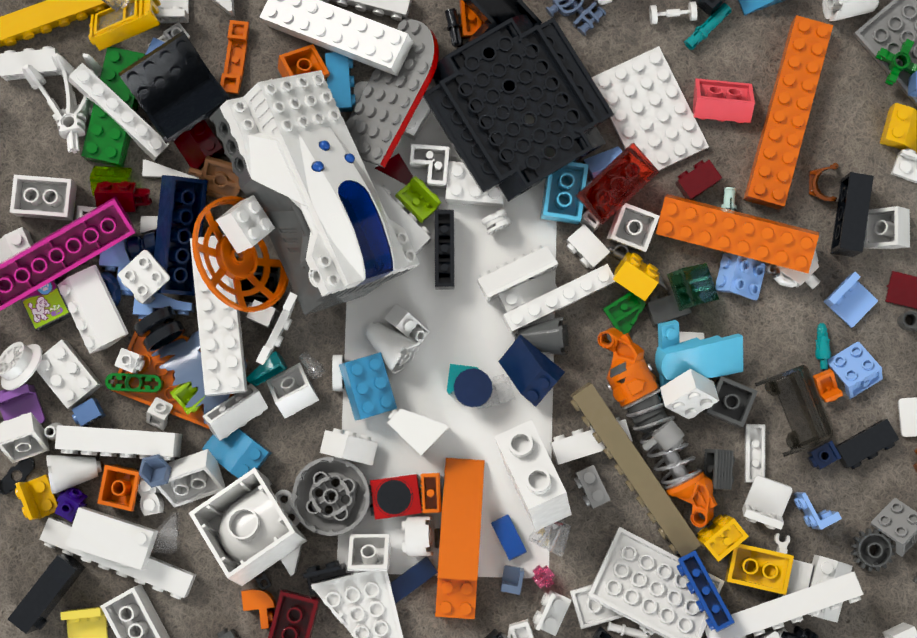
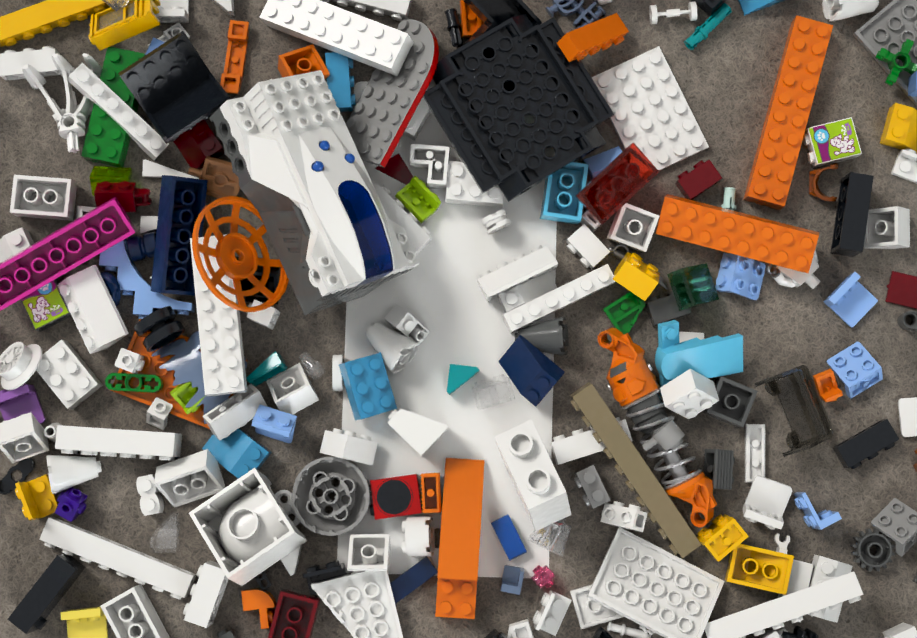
white brick [65,507,158,570] -> none
medium blue brick [72,398,106,427] -> none
orange slope [97,465,140,511] -> none
white bracket [117,250,170,304] -> none
sand blue panel [139,454,172,488] -> none
white brick [216,195,275,254] -> none
white wing [256,292,298,365] -> none
black brick [435,210,454,290] -> none
dark blue tile [454,368,493,408] -> none
blue brick [676,550,735,633] -> none
coral slope [693,78,755,123] -> none
dark blue brick [808,441,842,469] -> none
teal piece [815,323,831,369] -> none
none -> white brick [183,561,229,628]
none -> light blue bracket [251,404,297,443]
none -> orange brick [557,13,629,62]
none -> white brick [600,501,647,532]
none -> brick [803,117,862,168]

